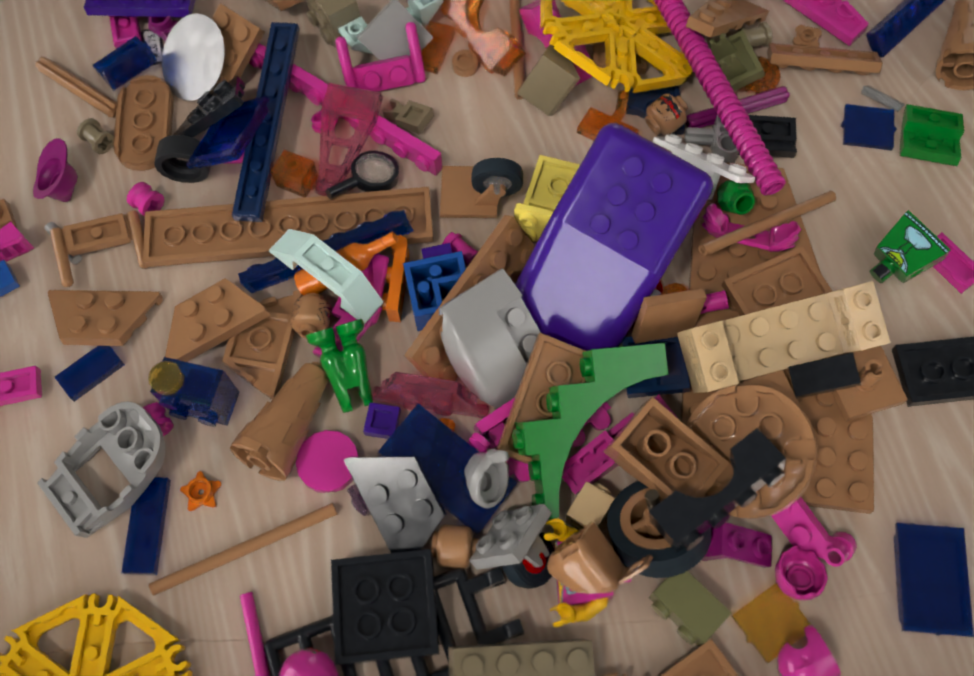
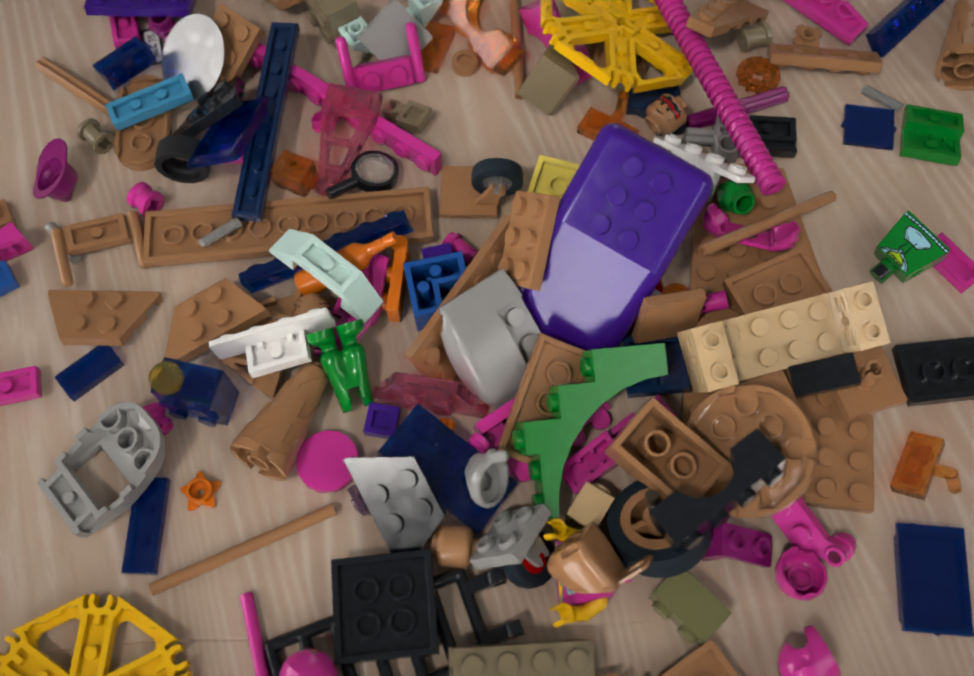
olive plate [709,30,765,91] -> none
clear yellow piece [731,583,811,664] -> none
none -> dark azure plate [105,74,195,131]
none -> light grey piece [199,218,243,247]
none -> white bracket [209,308,336,378]
none -> medium nougat plate [498,190,560,291]
none -> clear orange plate [890,431,962,501]

